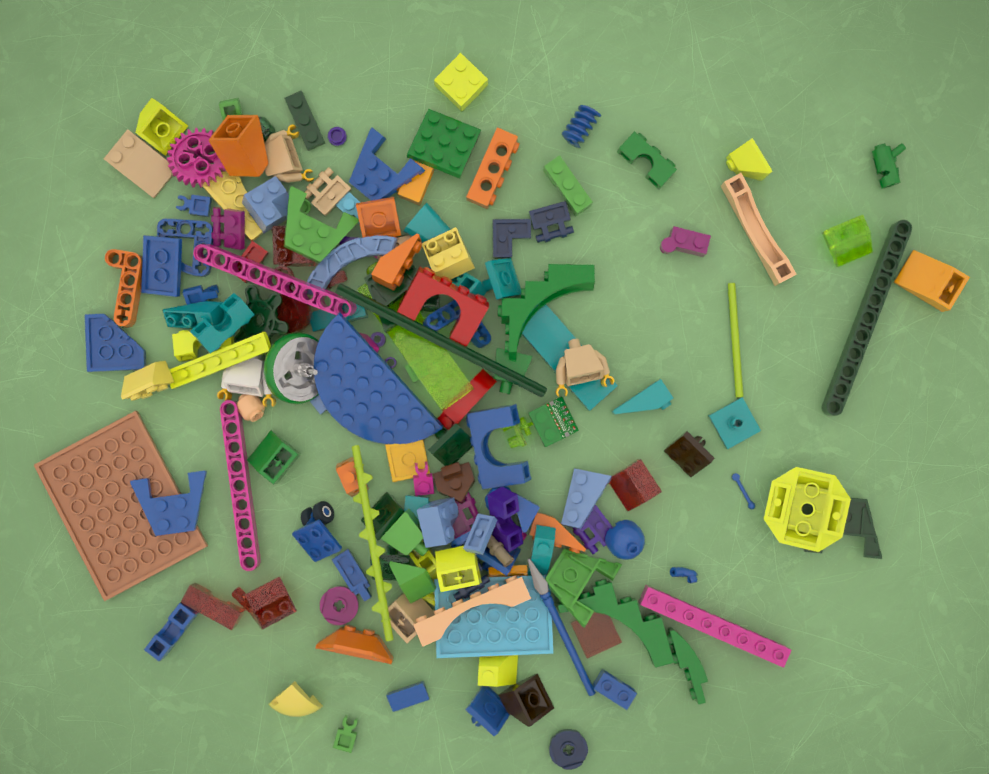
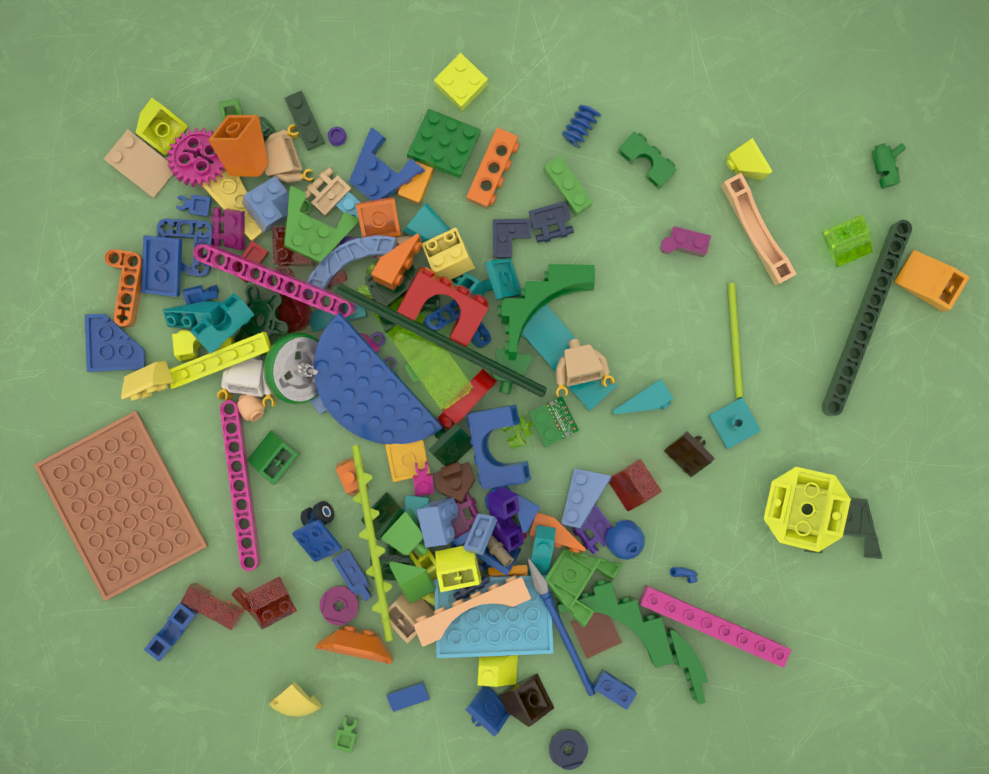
blue wing [130,470,207,536] -> none
blue hinge [732,473,756,509] -> none

